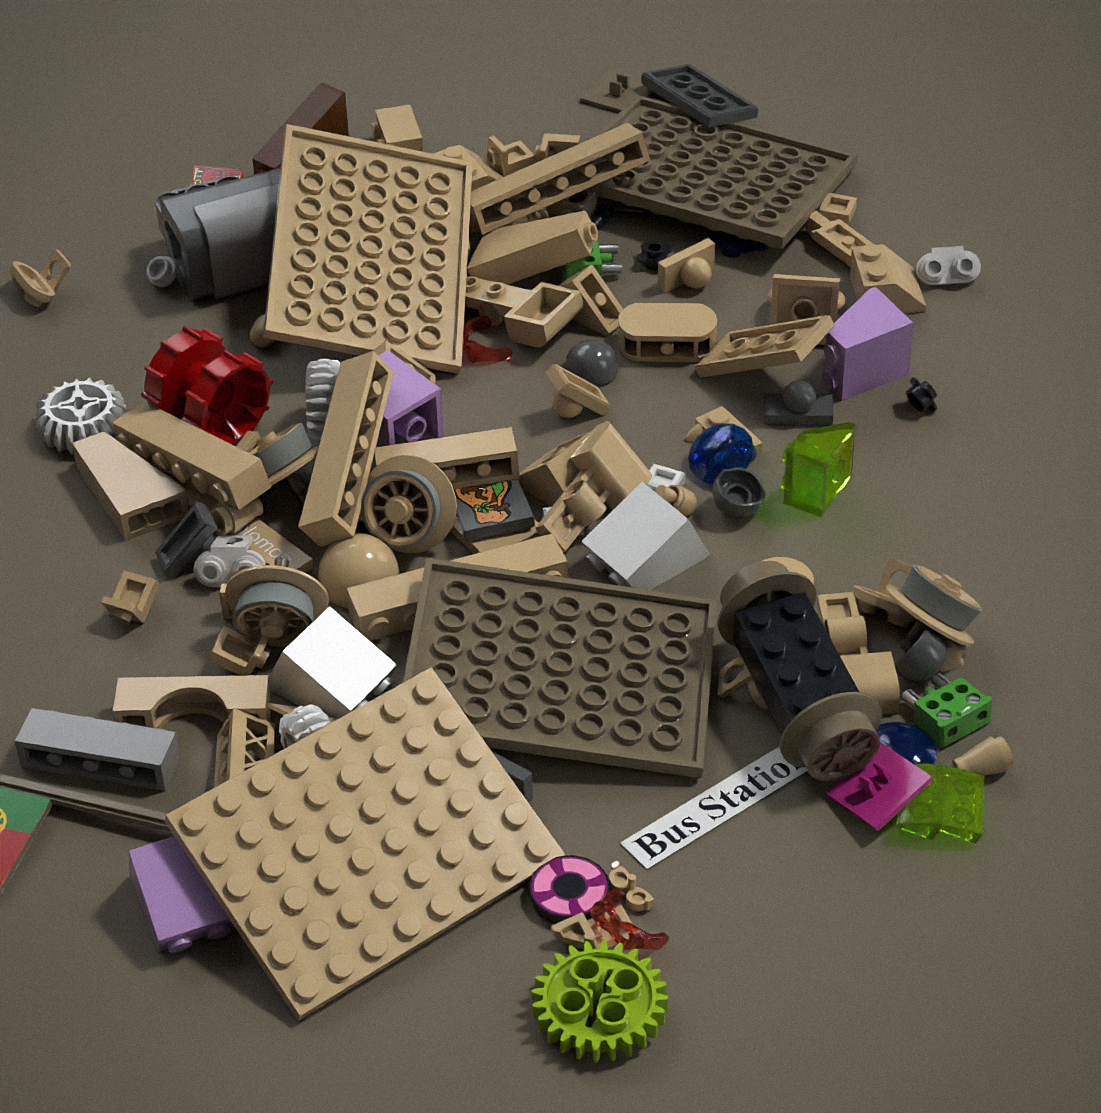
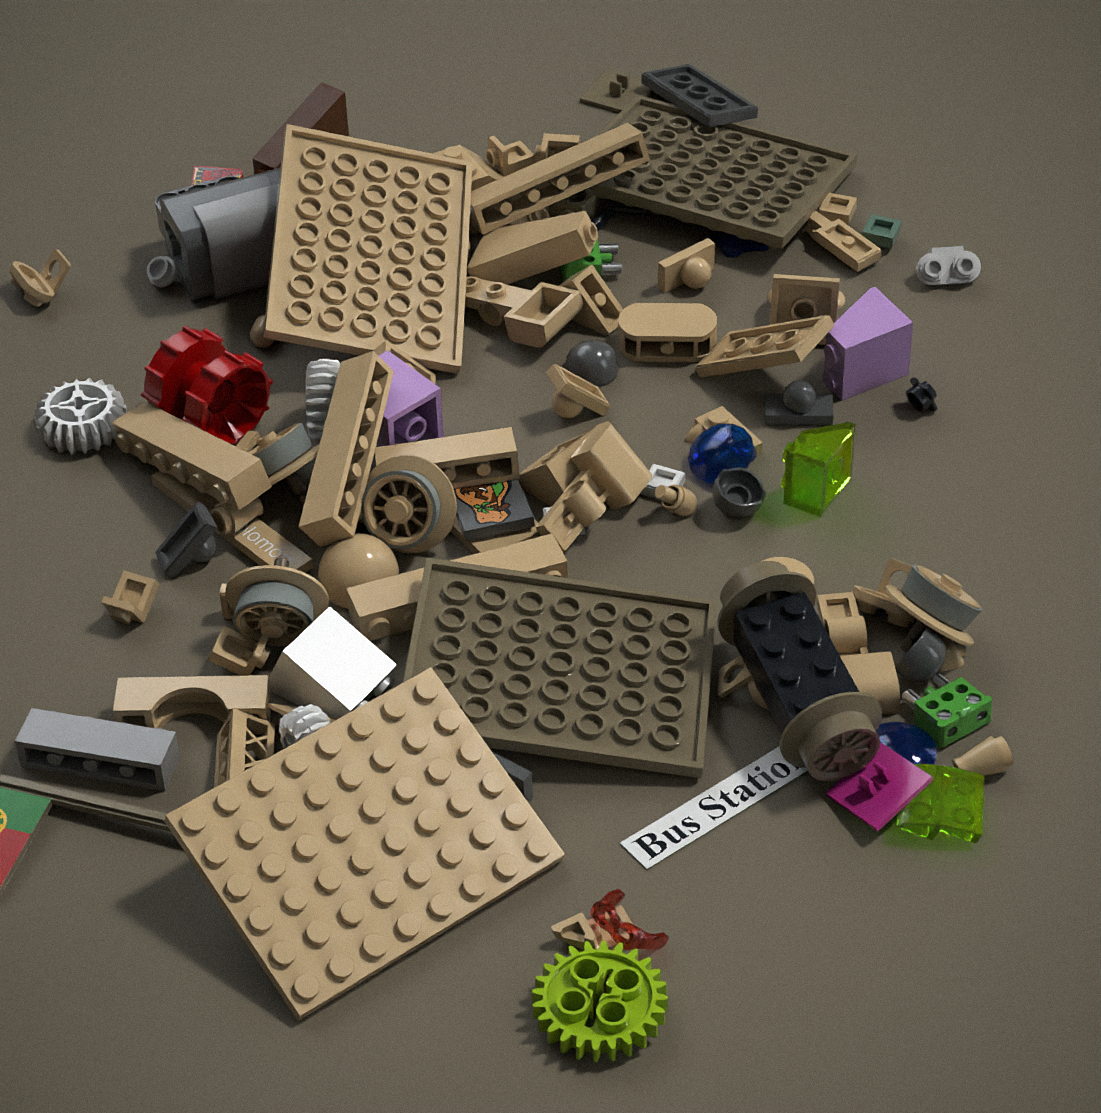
tan slope [72,431,189,541] -> none
lavender slope [129,836,235,953] -> none
white bracket [194,535,266,587] -> none
tan brick [371,105,423,152] -> none
clear red cap [462,316,513,363] -> none
tile [529,855,610,924] -> none
white slope [582,482,710,590] -> none
tan piece [609,861,654,911] -> none
black plate [637,241,672,270] -> none
tan slope [850,244,926,314] -> none
none -> sand green plate [862,214,902,249]

